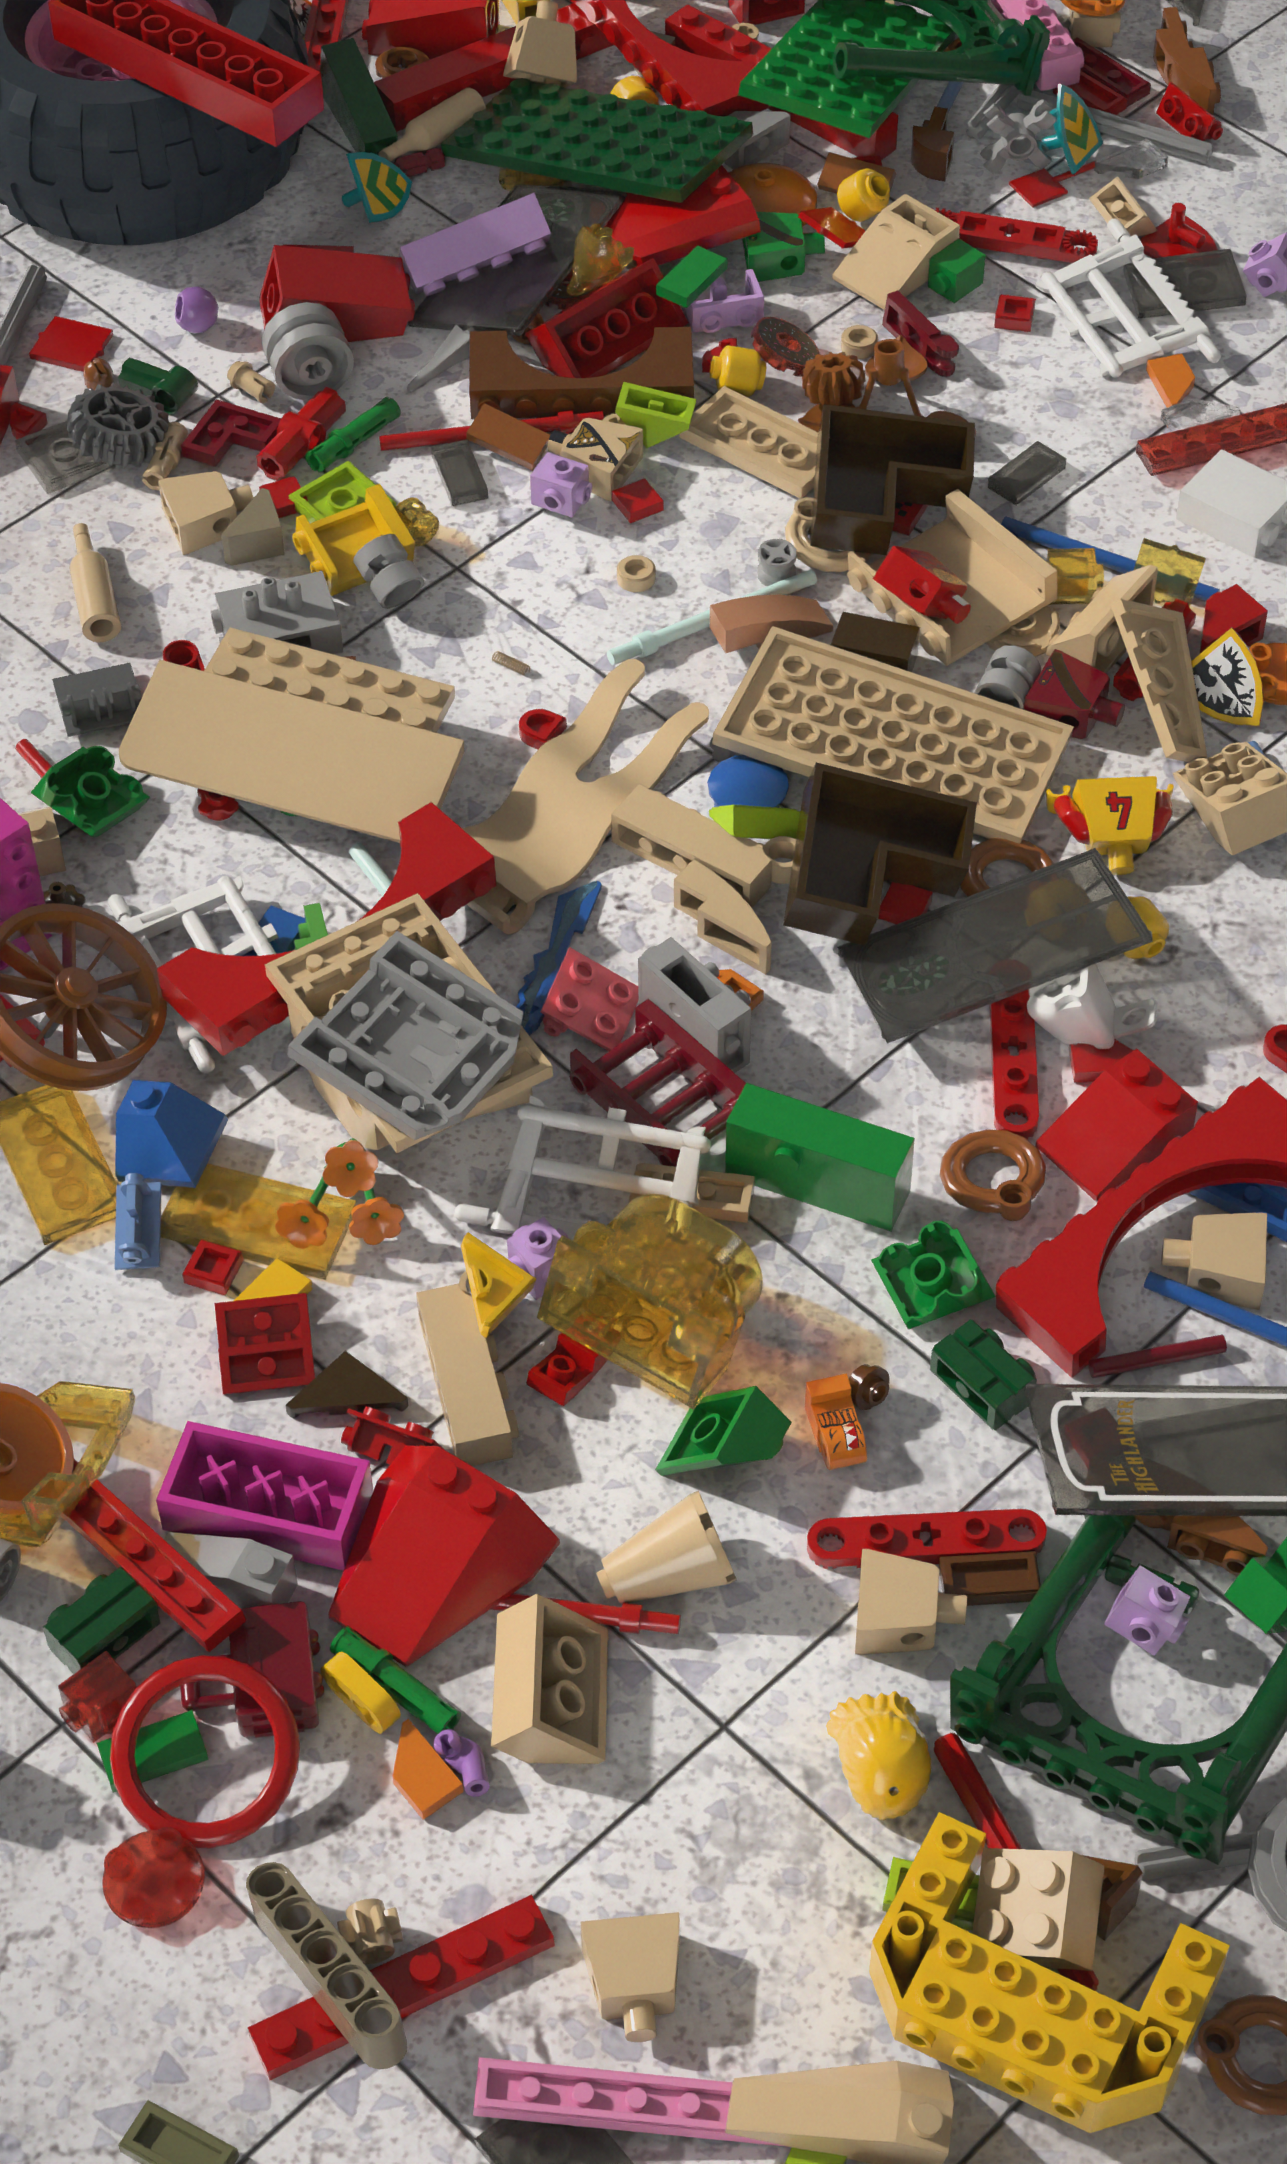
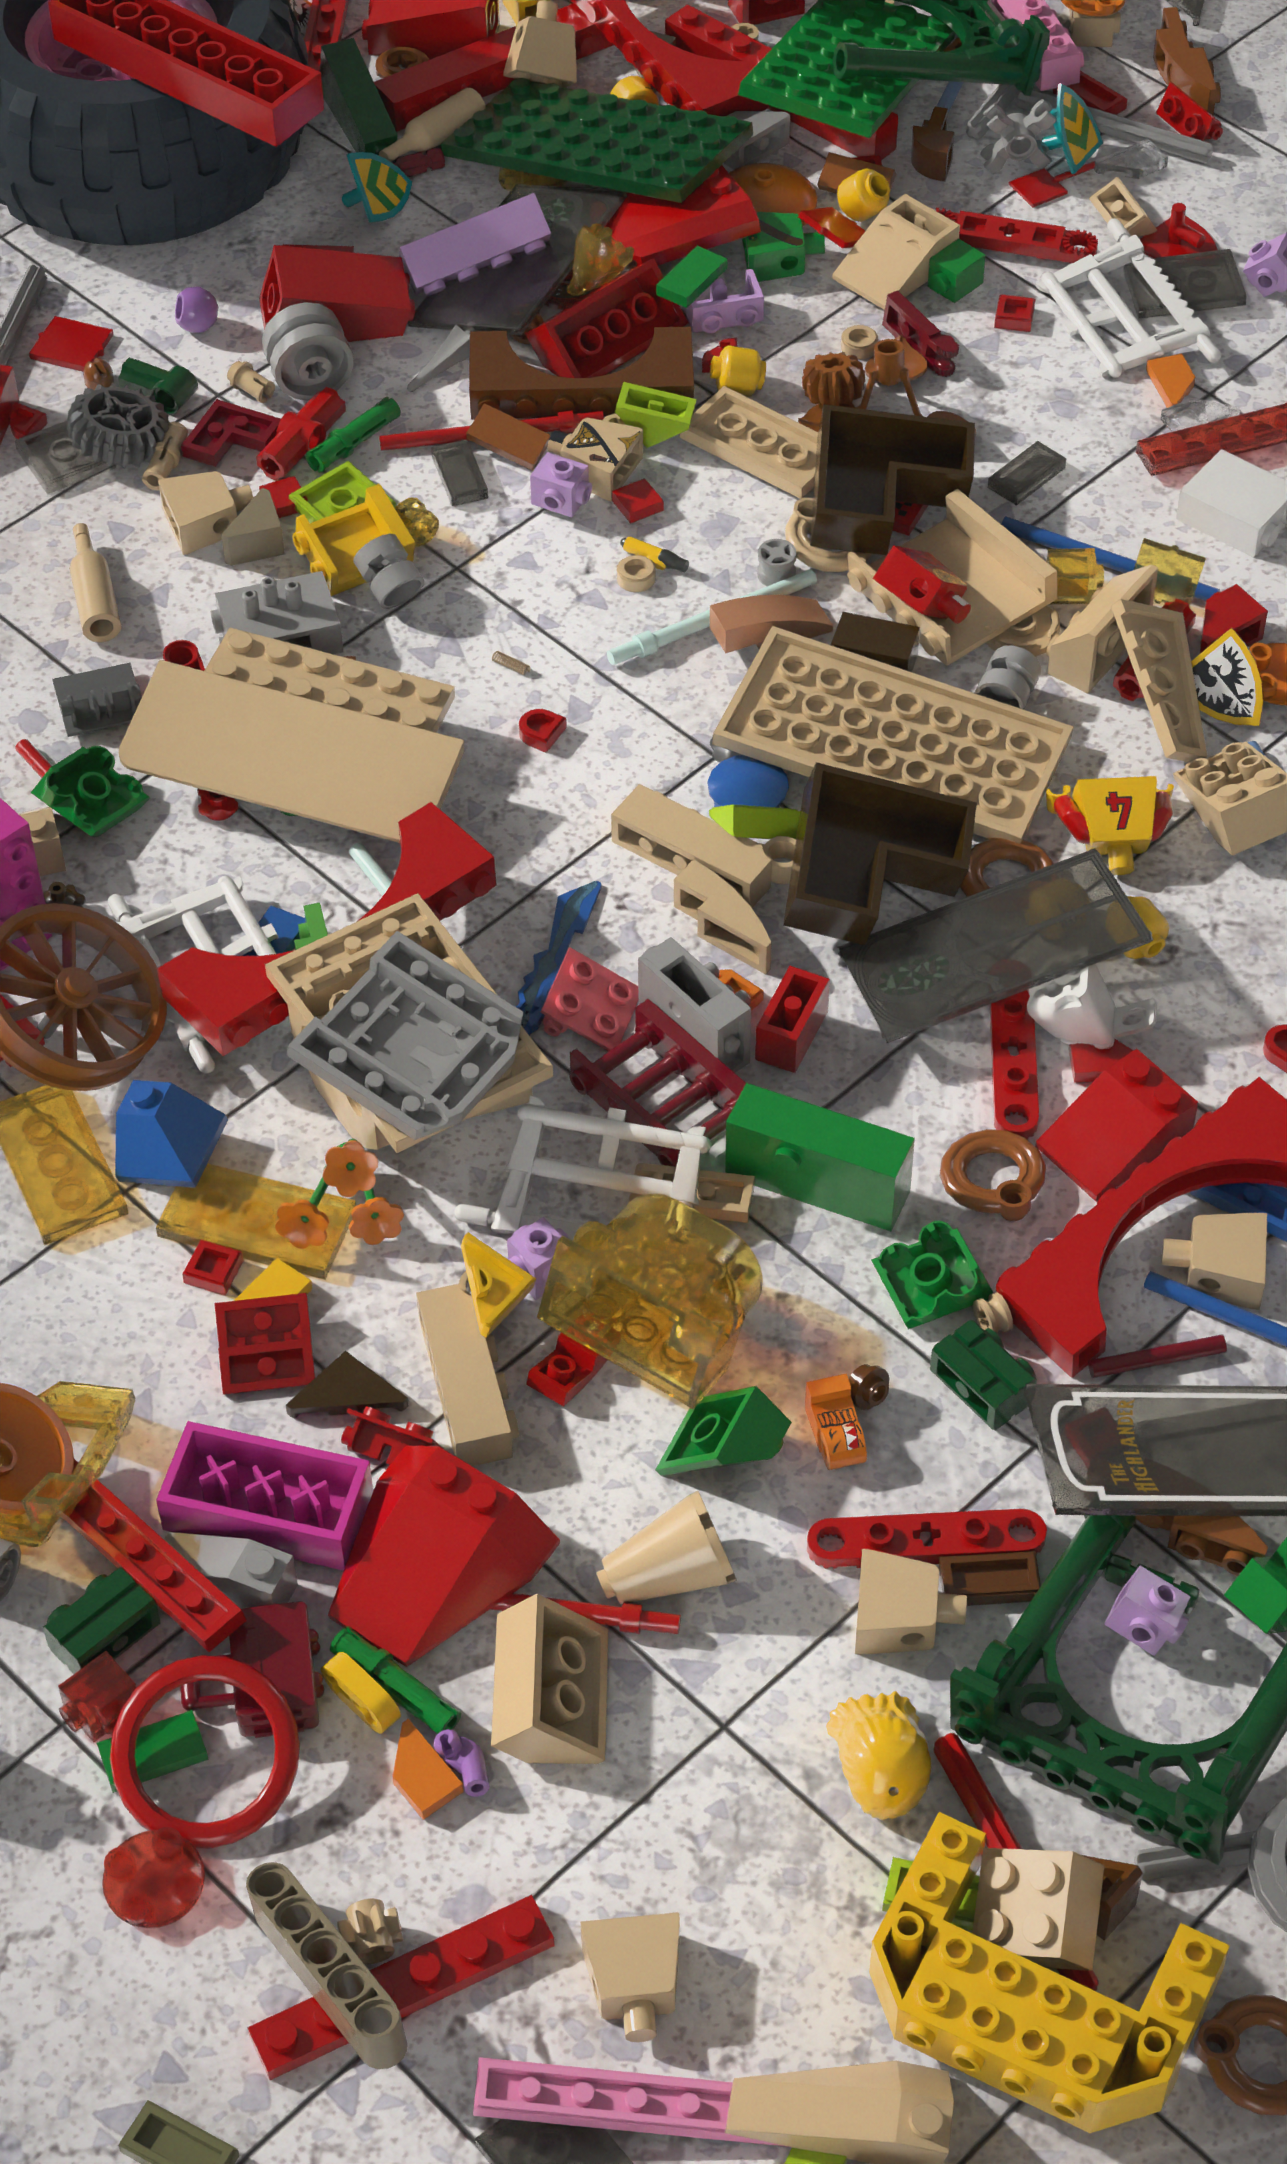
medium blue hinge [114,1173,162,1270] -> none
tan flag [463,659,709,935] -> none
tile [751,317,820,377] -> none
red tile [878,882,933,931] -> none
dark red torso [1024,649,1125,739] -> none
dark red tile [1072,37,1151,107] -> none
none -> piece [620,536,689,573]
none -> red brick [755,966,830,1073]
none -> tan bush [973,1292,1013,1334]

